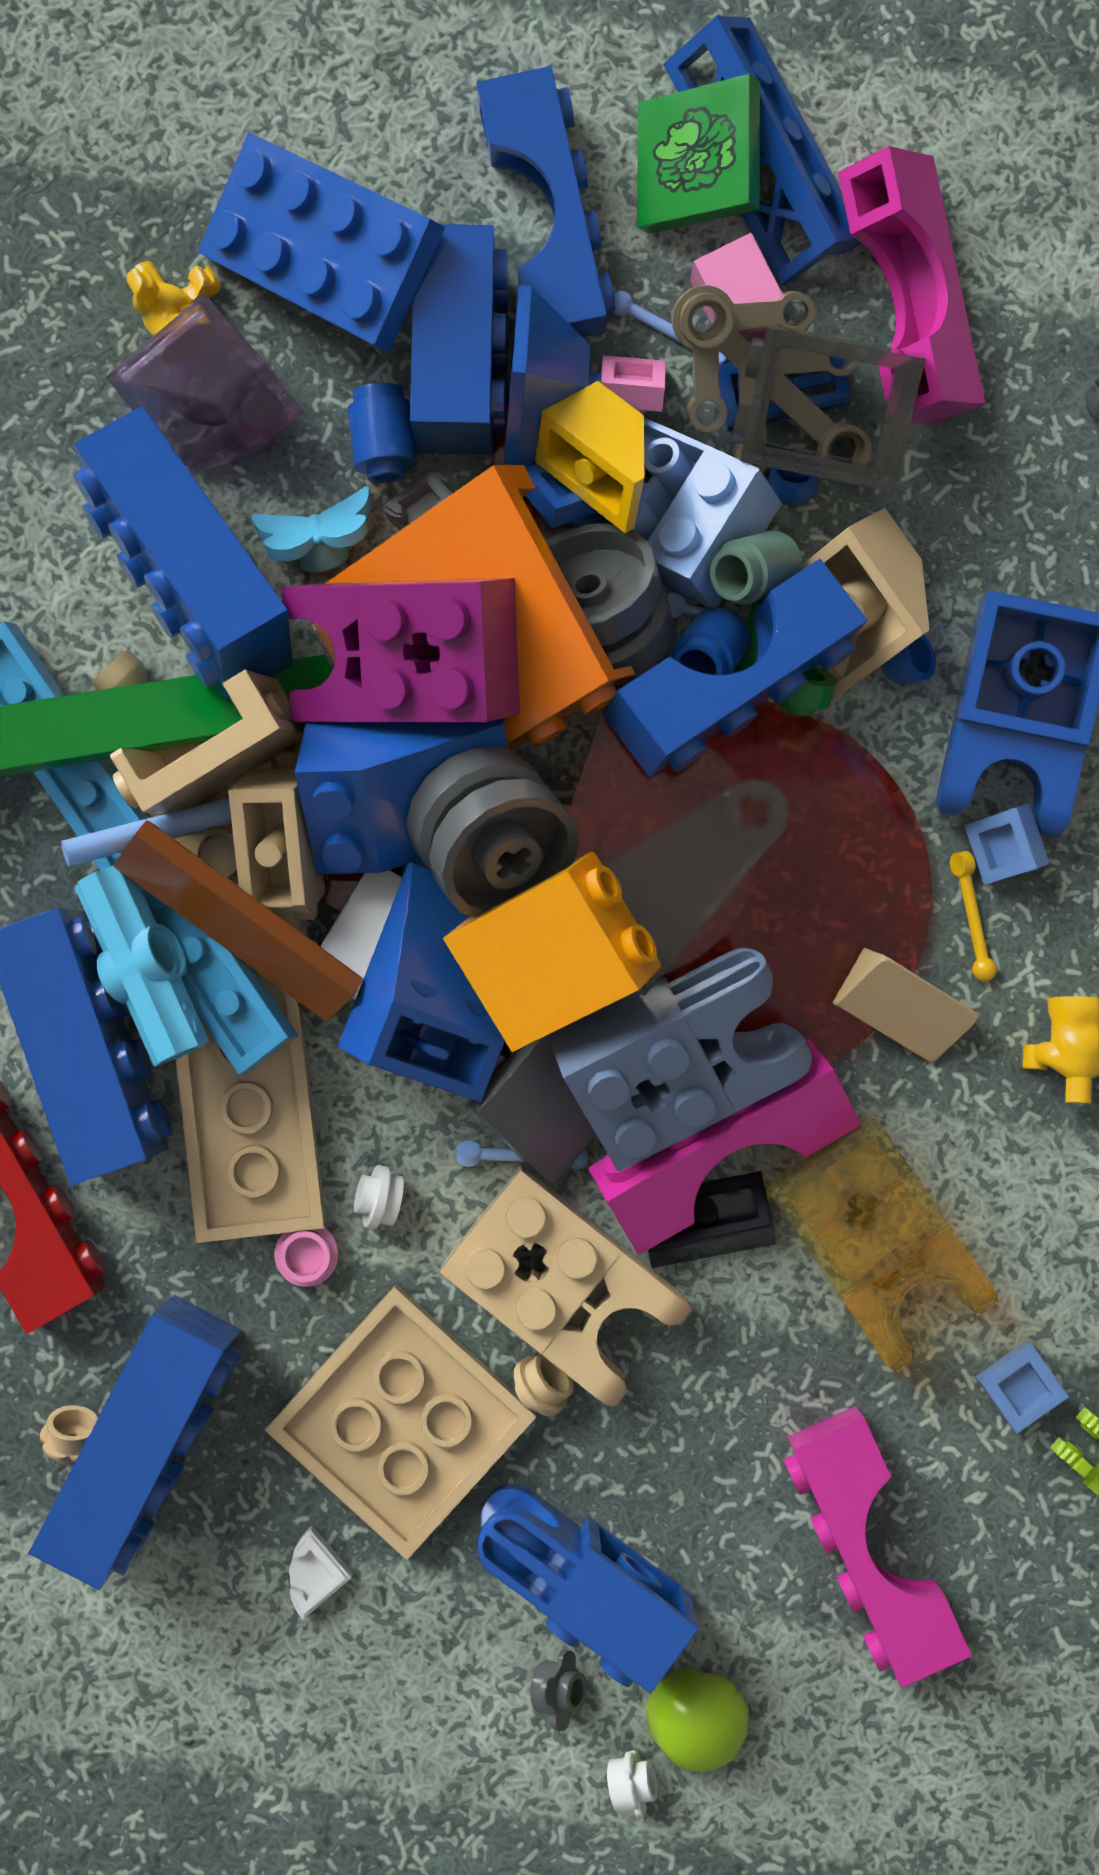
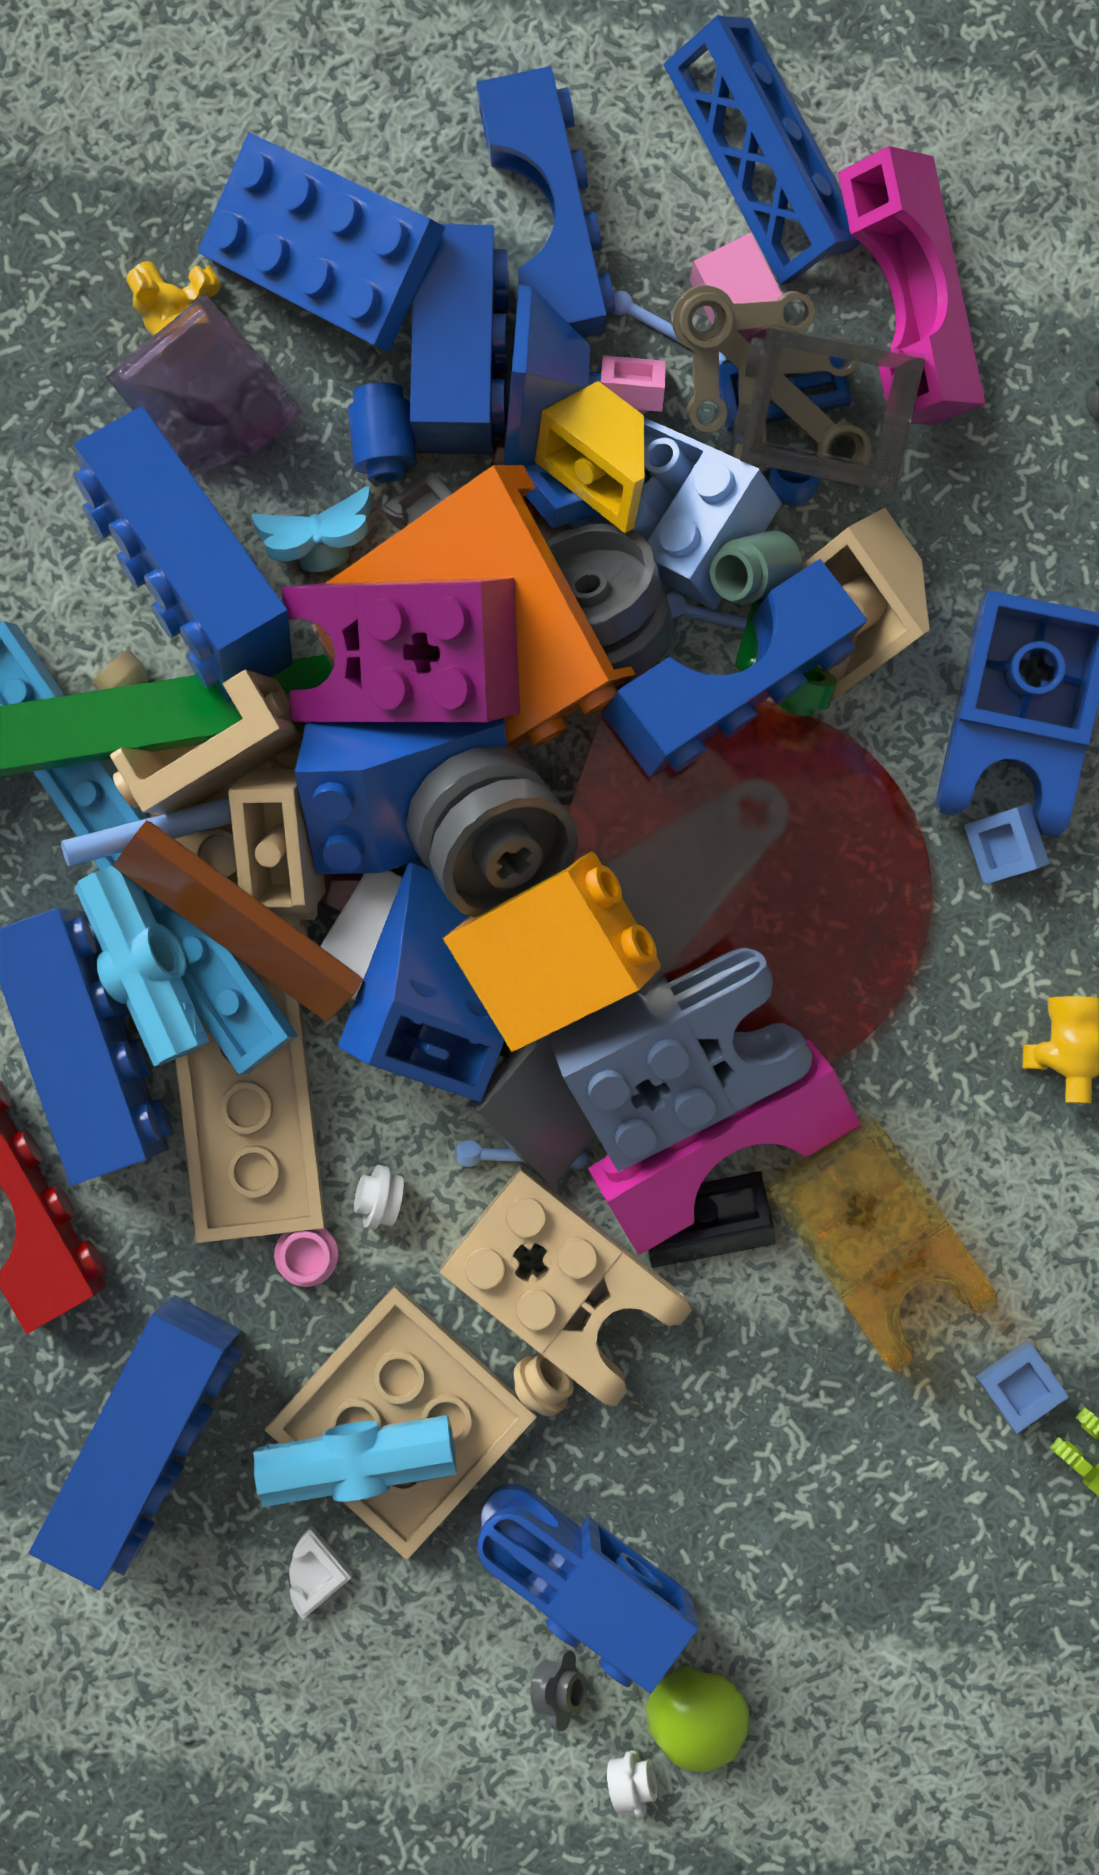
tan plate [40,1405,98,1465] -> none
green tile [637,74,760,233] -> none
blue brick [671,607,751,675] -> none
dark pink arch [783,1406,972,1688] -> none
tan slope [832,948,979,1063] -> none
blue hinge [881,635,936,685] -> none
yellow hinge [950,851,997,982] -> none
none -> medium azure piece [253,1415,457,1507]

